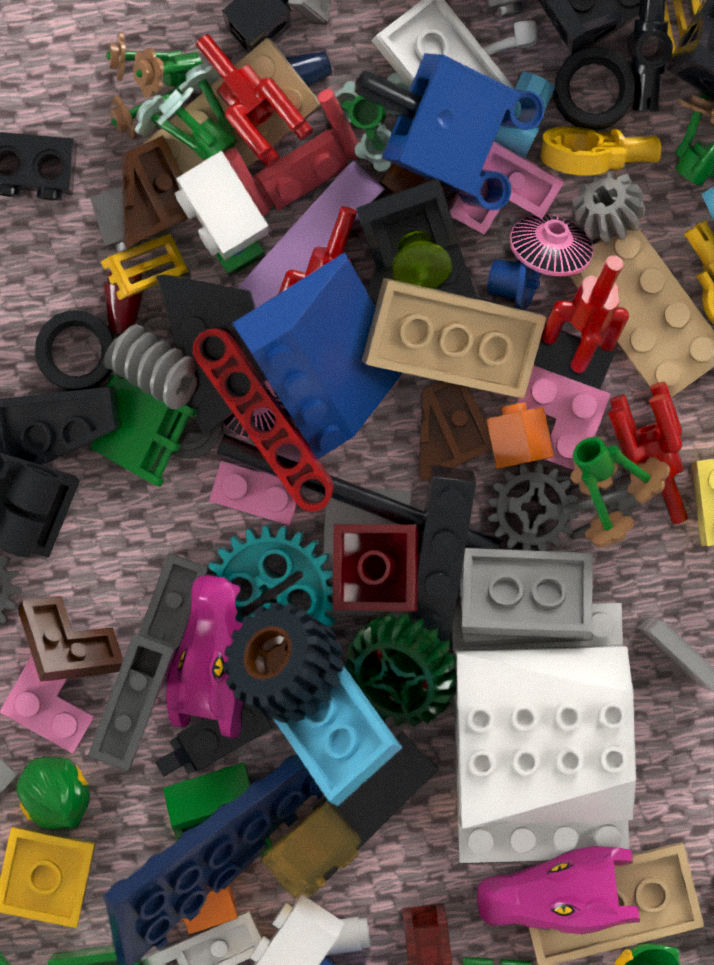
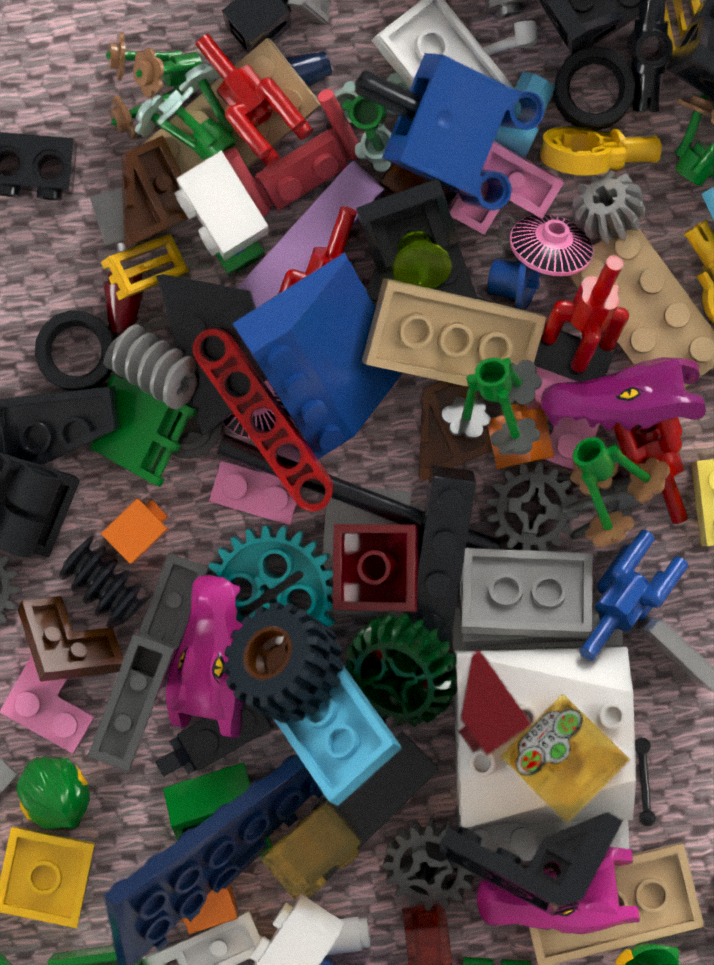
none -> black piece [59,535,152,629]
none -> orange brick [101,498,169,564]
none -> dark grey gear [383,818,474,911]
none -> black bracket [438,812,623,916]
none -> plant [441,357,542,455]
none -> dark red slope [458,649,532,755]
none -> clear yellow slope [501,693,630,823]
none -> magenta animal [541,357,706,431]
none -> blue plant [579,530,688,661]
none -> black hinge [635,737,656,826]

